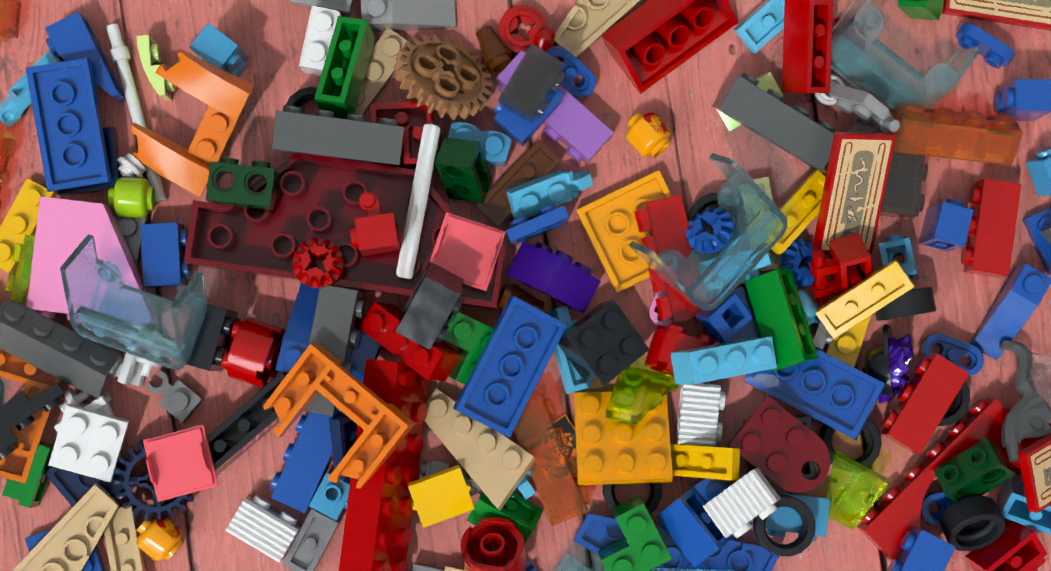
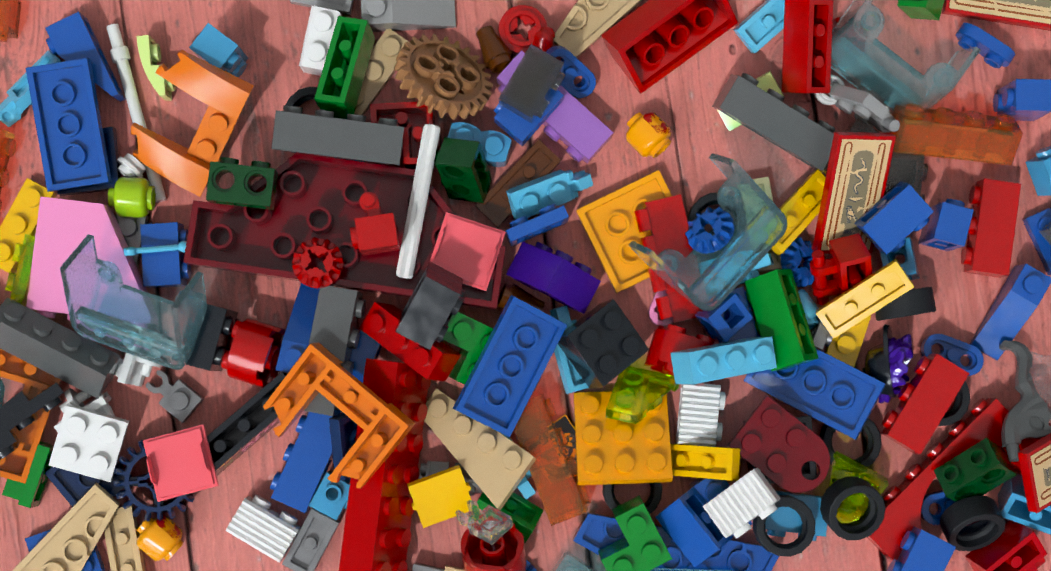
none -> medium azure hinge [124,241,187,256]
none -> clear plate [456,500,514,545]
none -> black tyre [820,476,886,540]
none -> blue brick [854,181,934,255]

